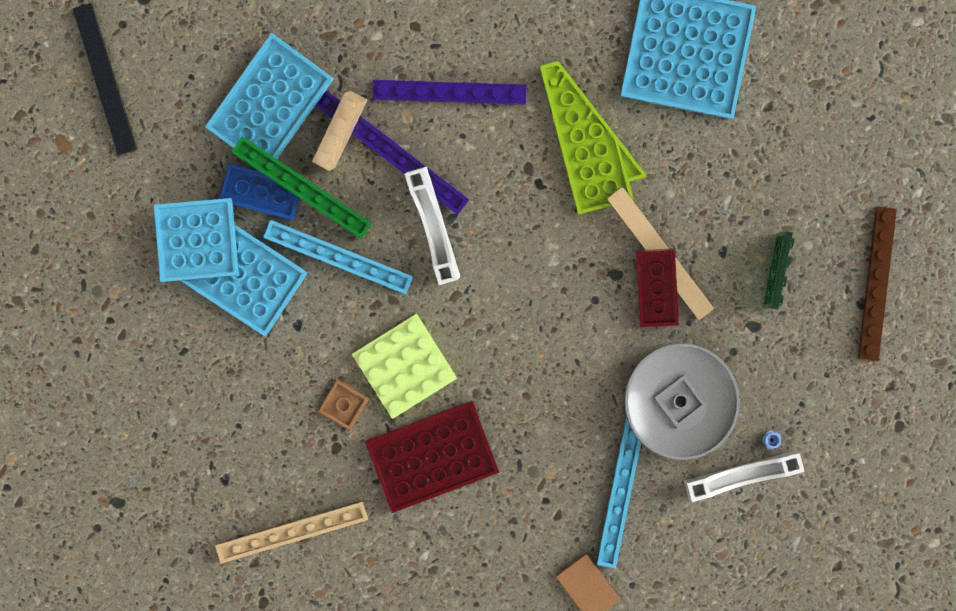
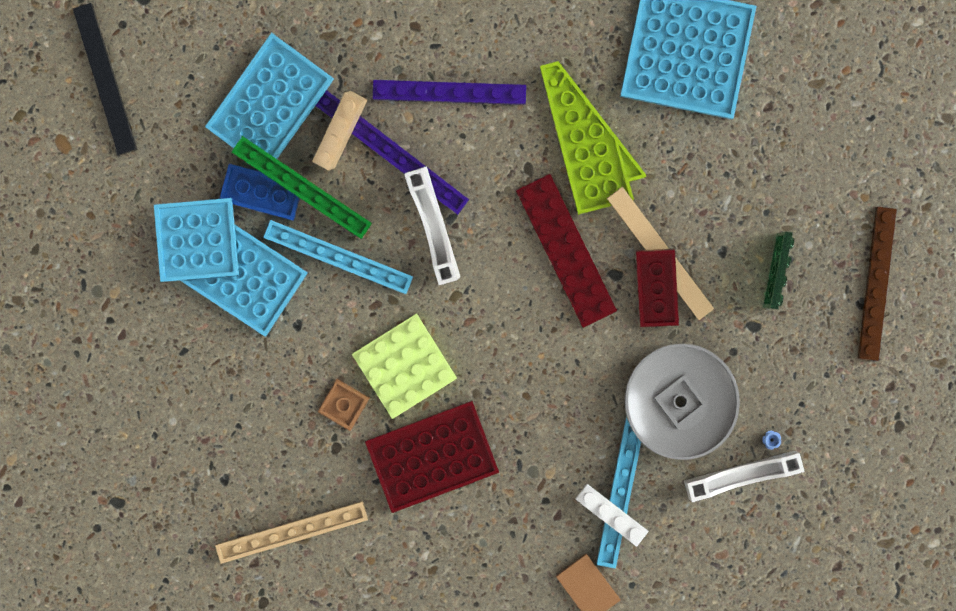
none -> dark red plate [516,174,617,328]
none -> white plate [575,484,649,547]

